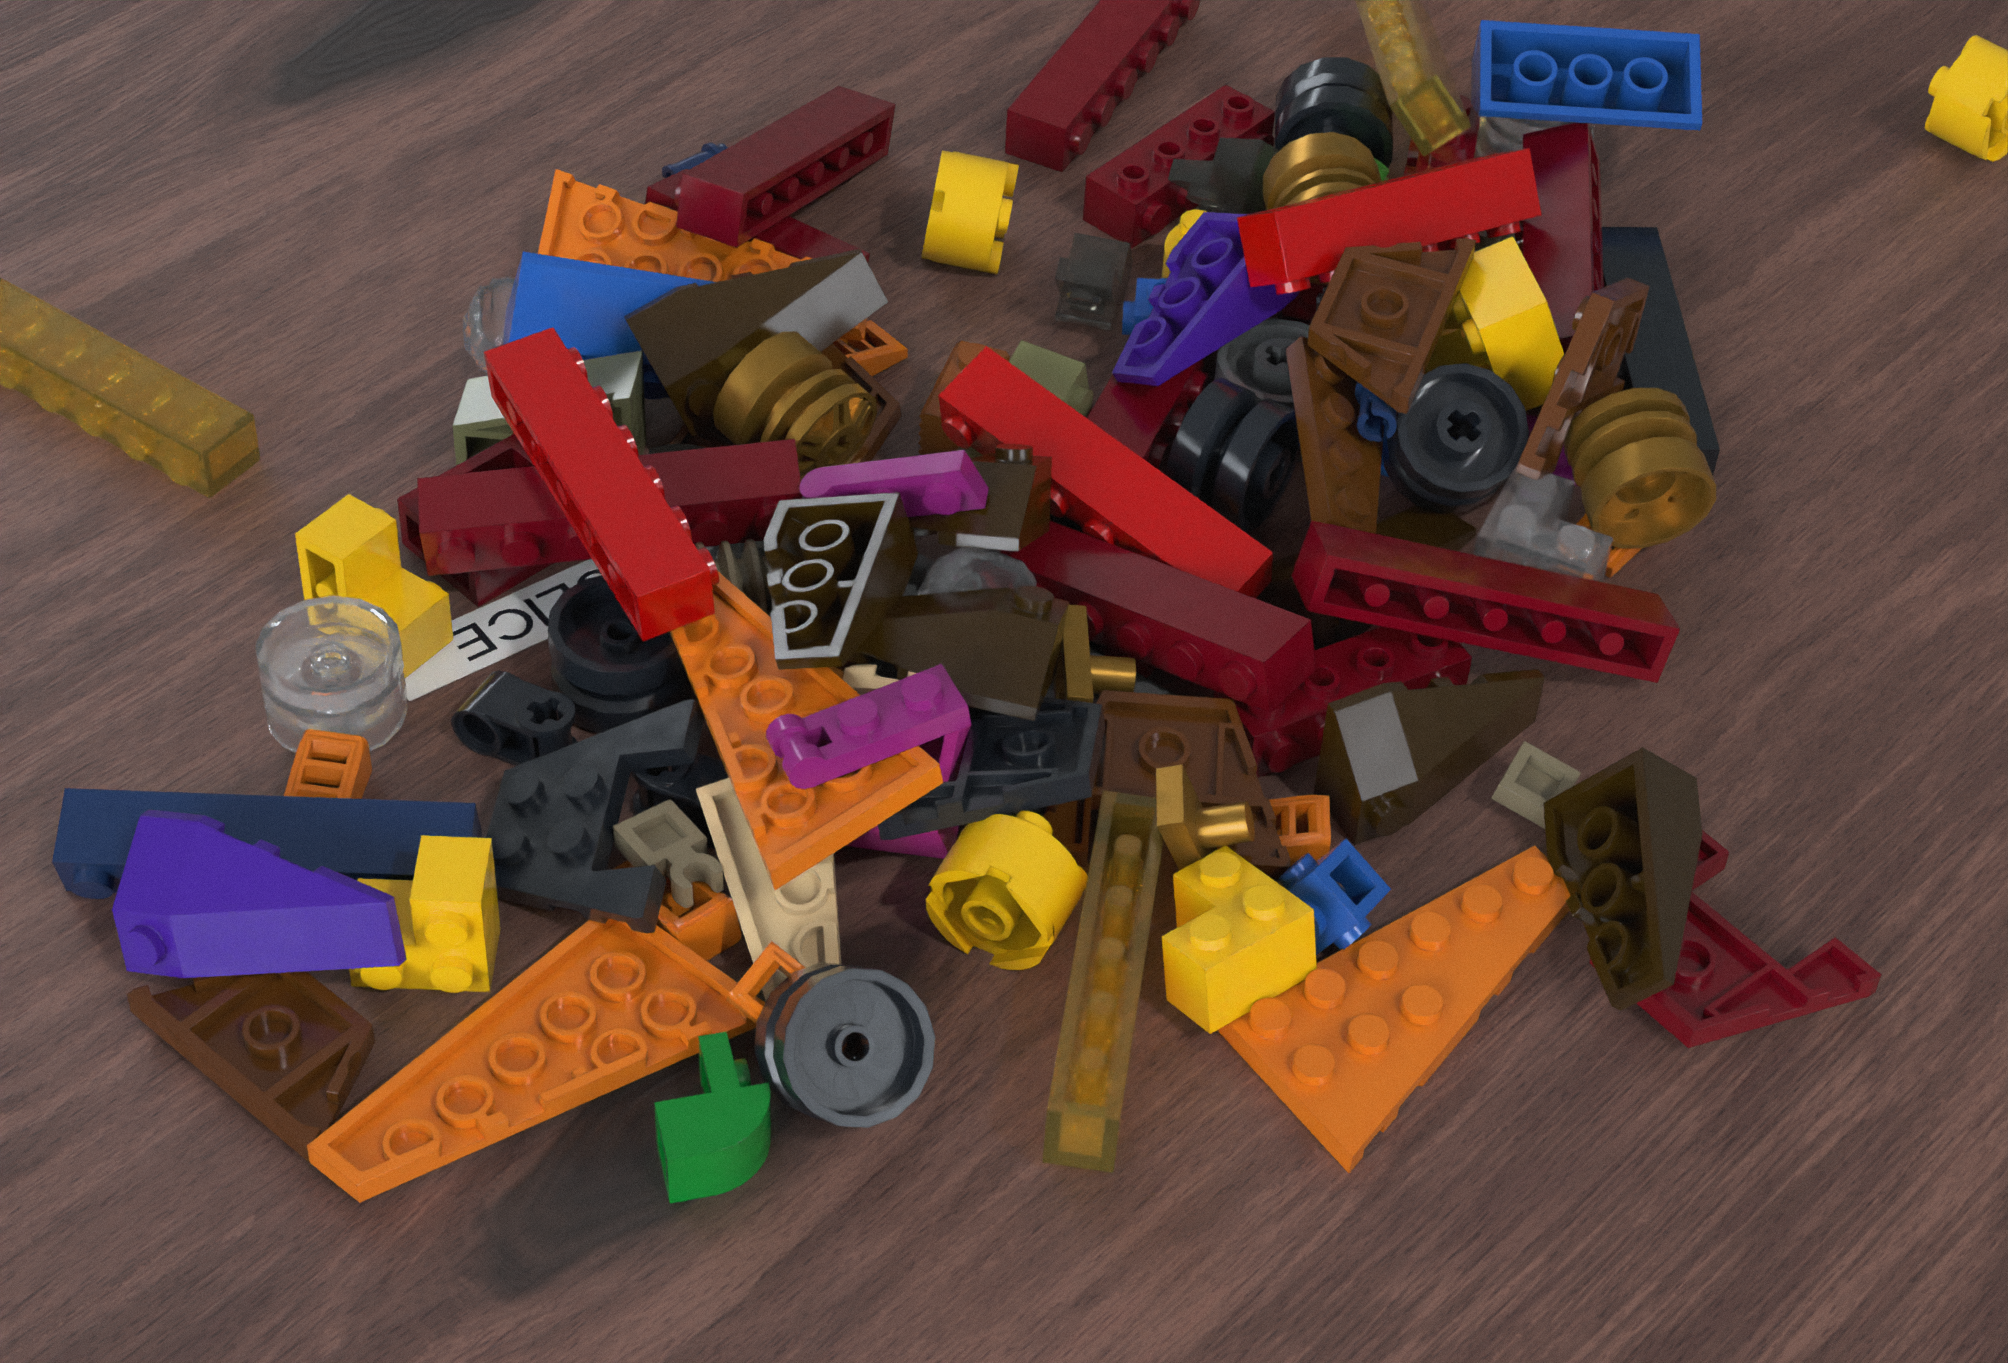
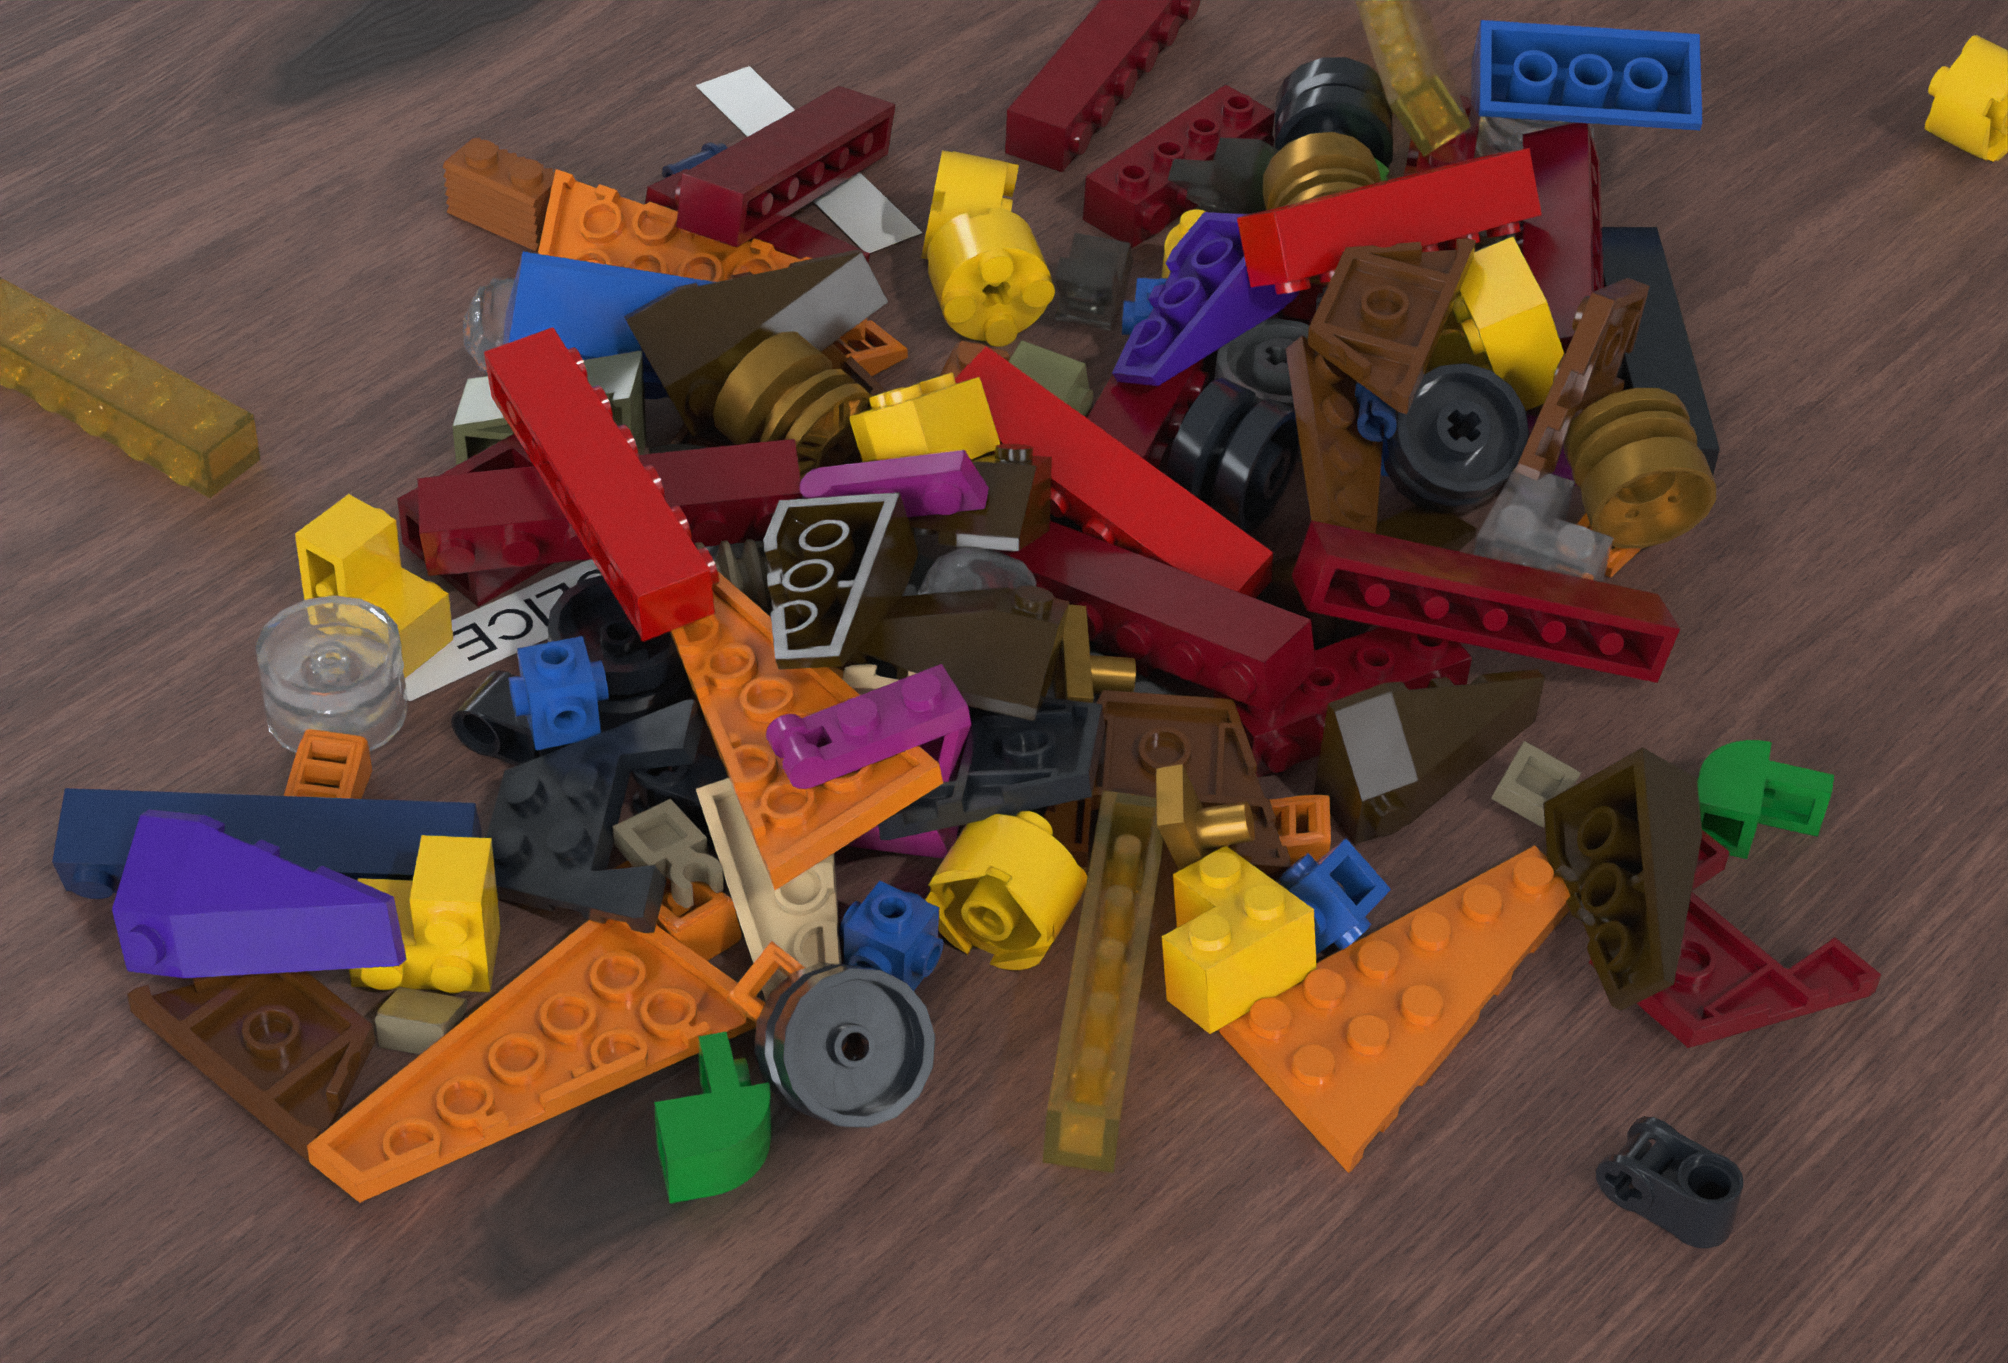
none -> dark tan slope [375,987,467,1054]
none -> dark orange brick [442,137,555,252]
none -> blue brick [508,636,609,750]
none -> white sticker [696,66,922,253]
none -> blue brick [839,880,943,991]
none -> yellow brick [849,372,1000,462]
none -> yellow brick [927,208,1055,347]
none -> black piece [1596,1116,1744,1248]
none -> green brick [1697,740,1834,859]

